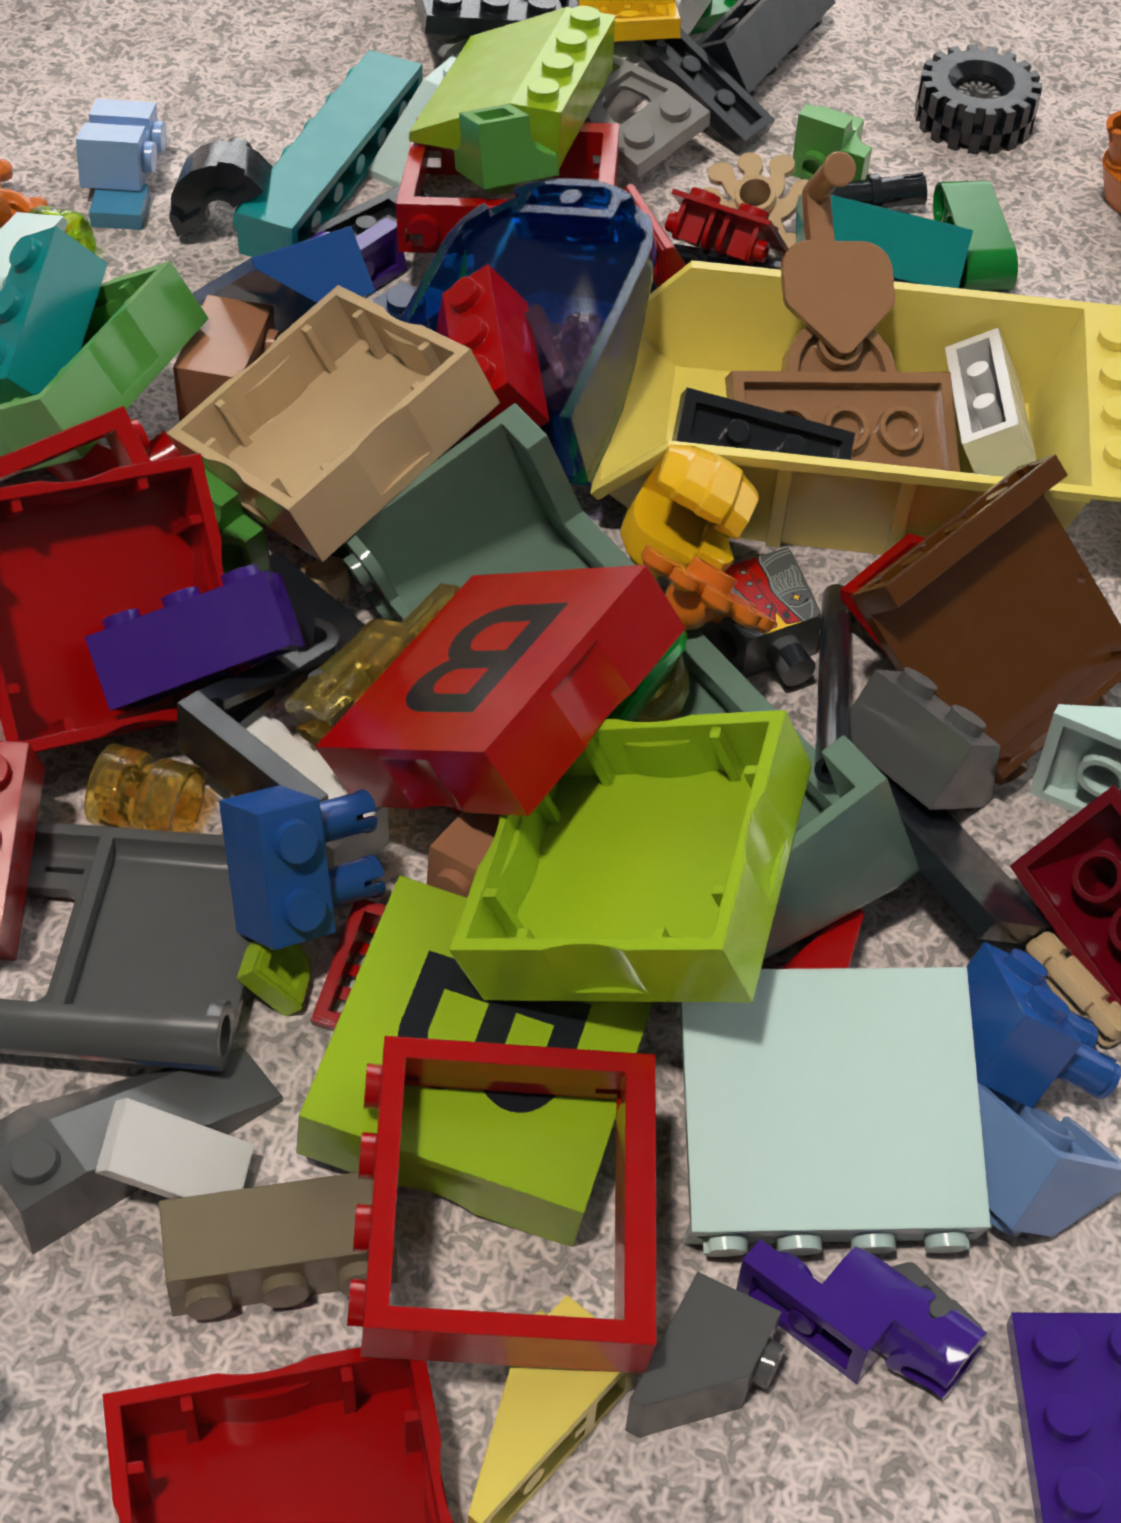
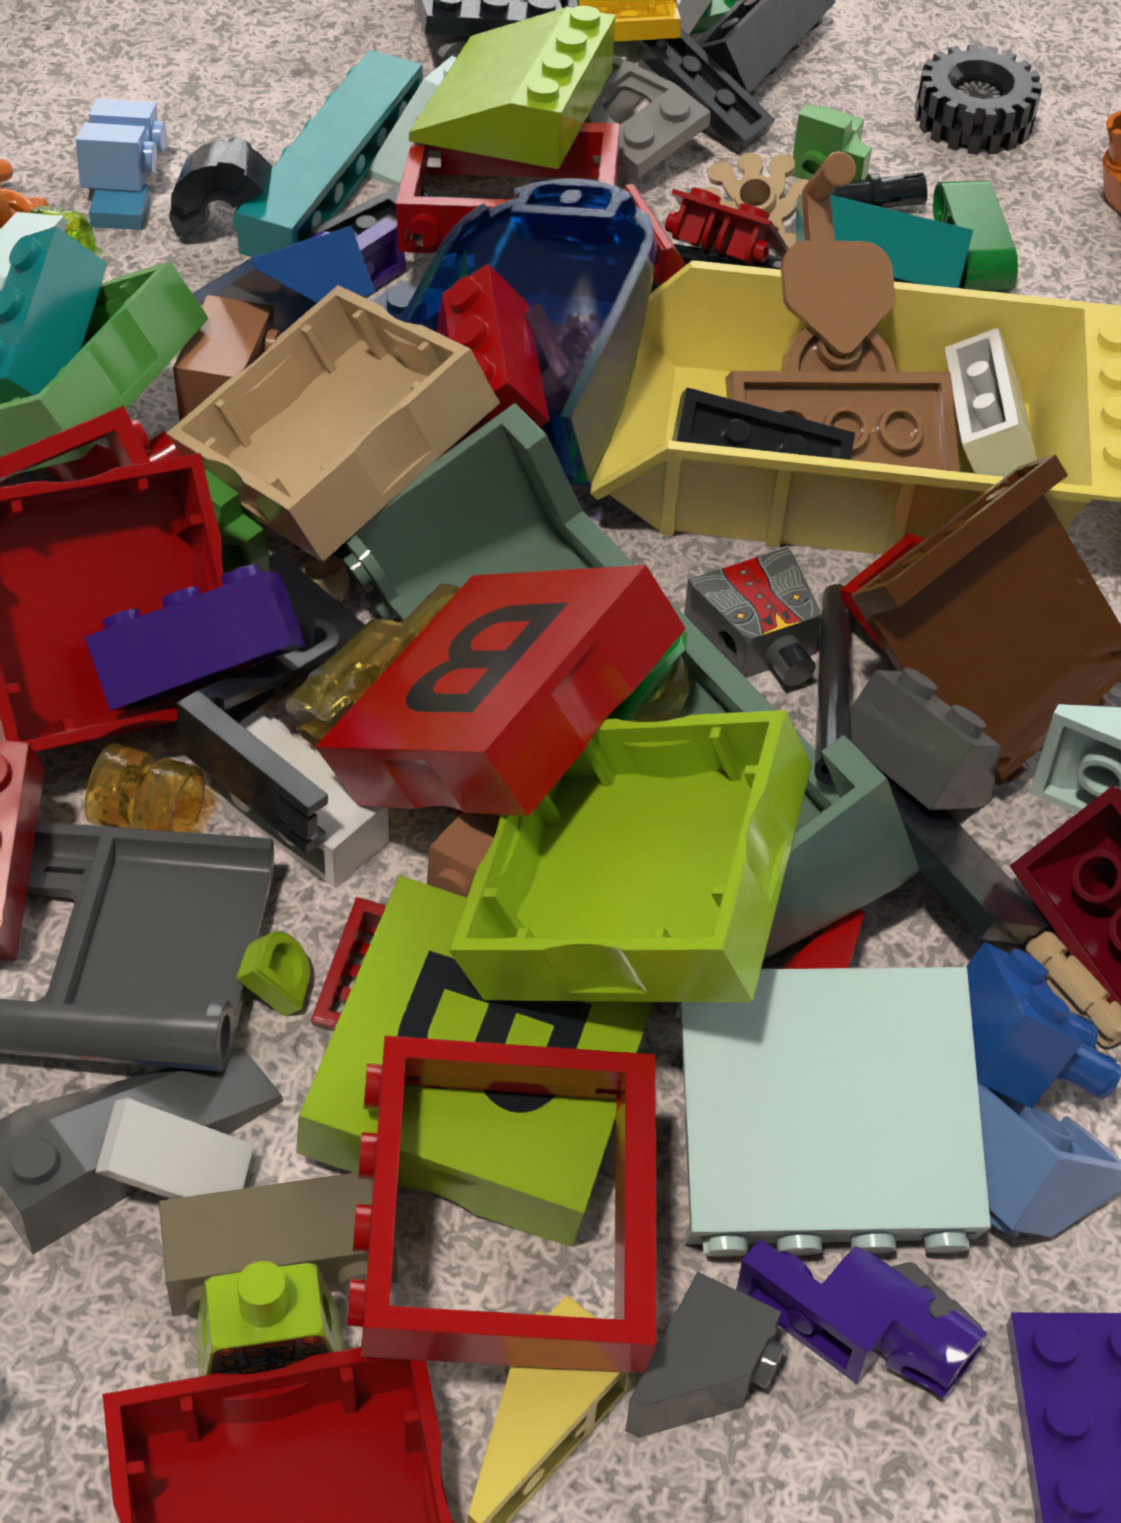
blue brick [219,785,385,950] -> none
bright green brick [454,104,559,194] -> none
yellow piece [620,445,759,581] -> none
orange animal [641,544,776,633] -> none
none -> lime torso [195,1261,344,1376]

